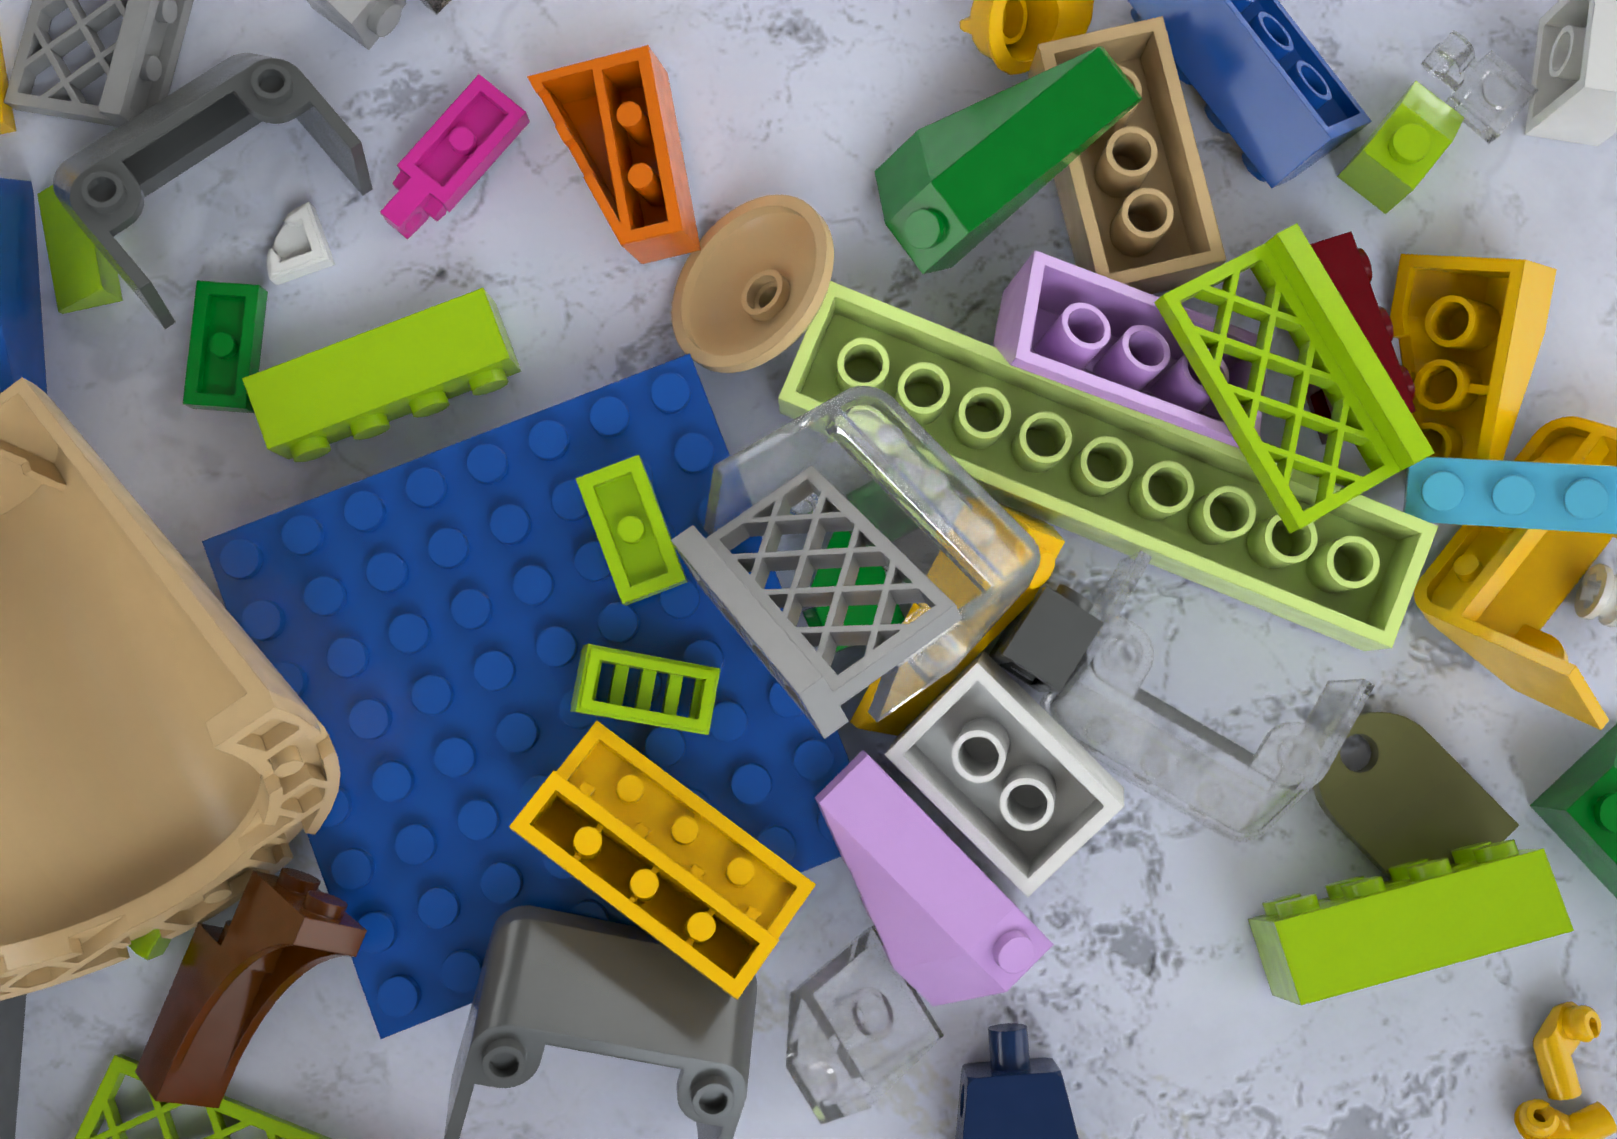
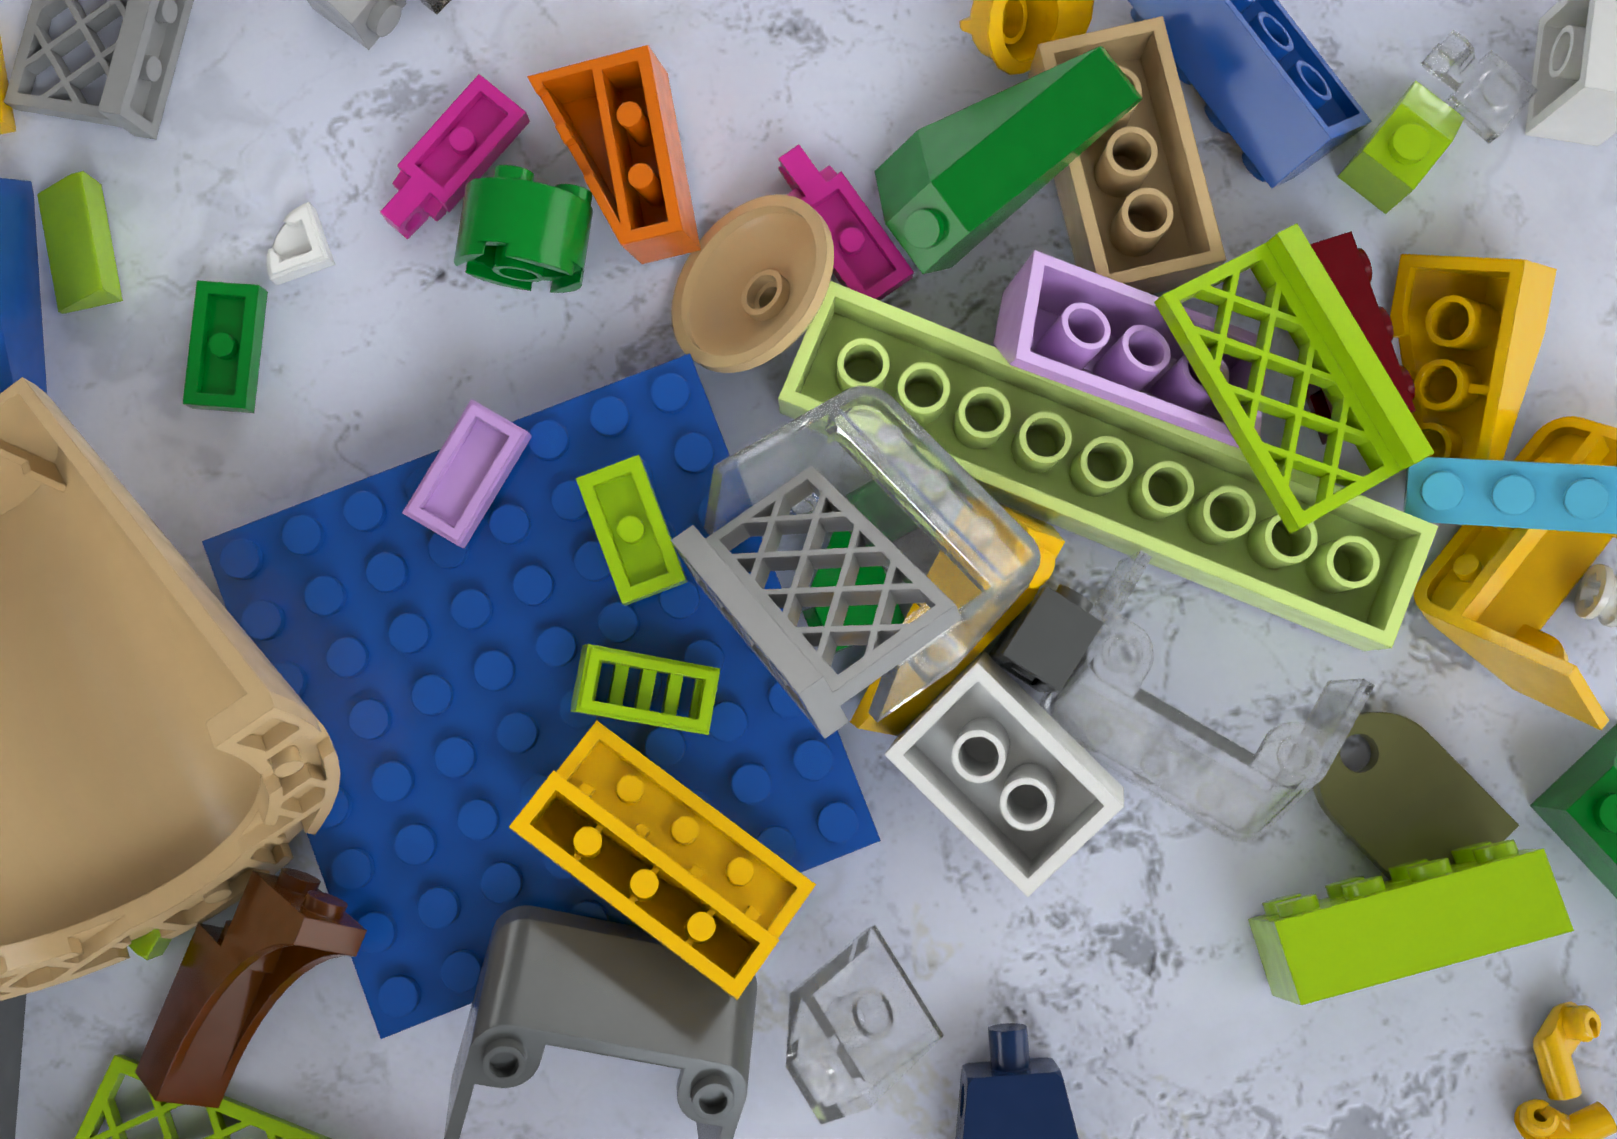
dark grey windscreen [53,53,373,329] -> none
lime brick [242,288,522,462] -> none
lavender wedge [815,750,1054,1006] -> none
none -> lavender tile [402,399,532,548]
none -> green brick [454,165,593,293]
none -> dark pink hinge [778,144,914,301]

